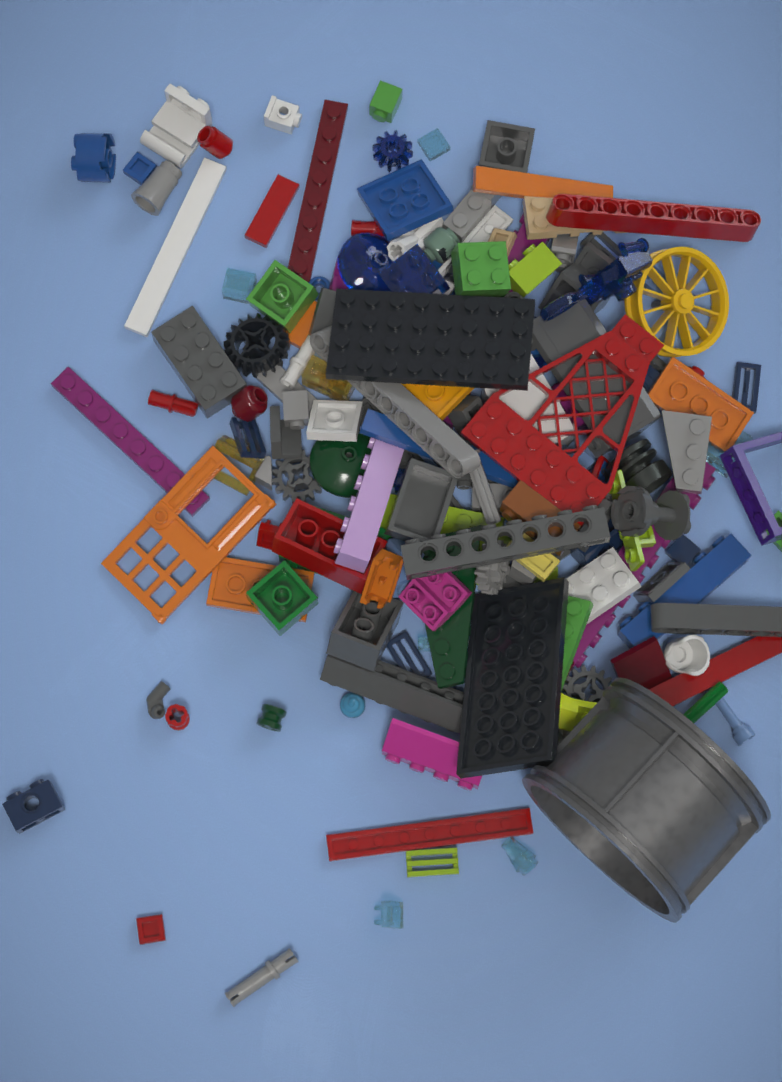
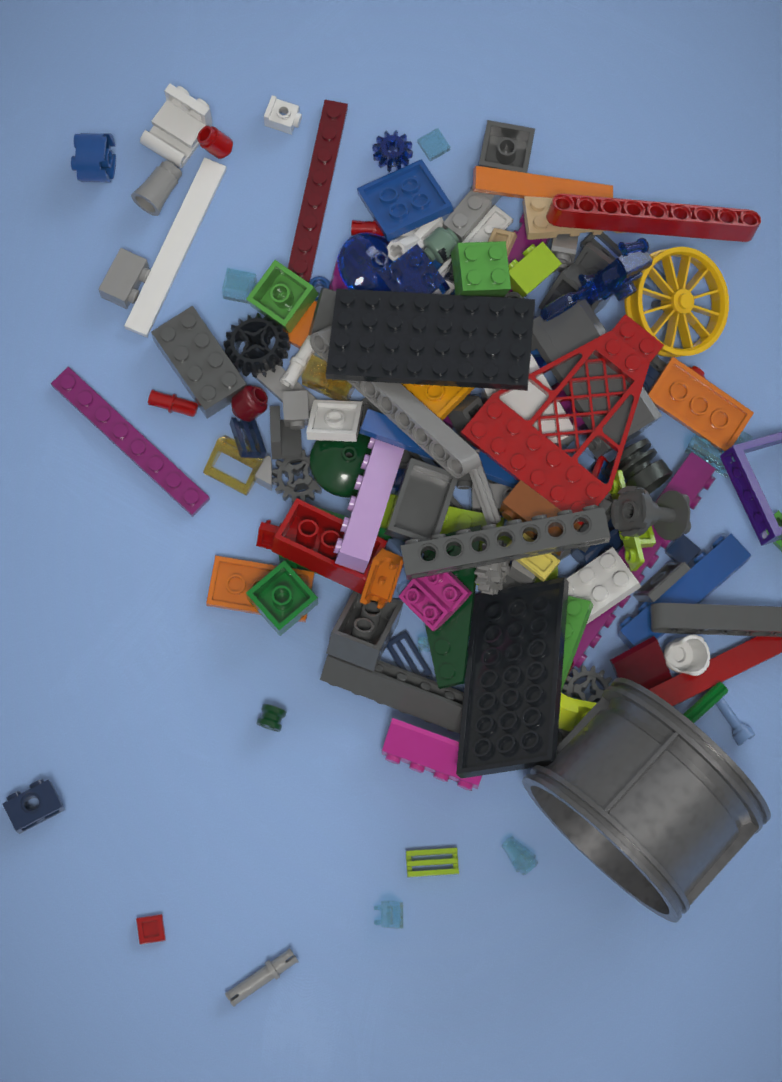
orange door [101,446,277,625] -> none
blue plate [123,152,157,185] -> none
dark grey arm [146,681,171,719] -> none
red bush [165,704,190,731] -> none
red tile [245,174,300,248] -> none
red tile [326,808,533,862] -> none
dark azure plate [340,693,365,718] -> none
bright green brick [369,80,403,123] -> none
light grey wedge [662,410,712,494] -> none
dark blue tile [732,362,761,414] -> none
none -> light grey brick [98,248,150,309]

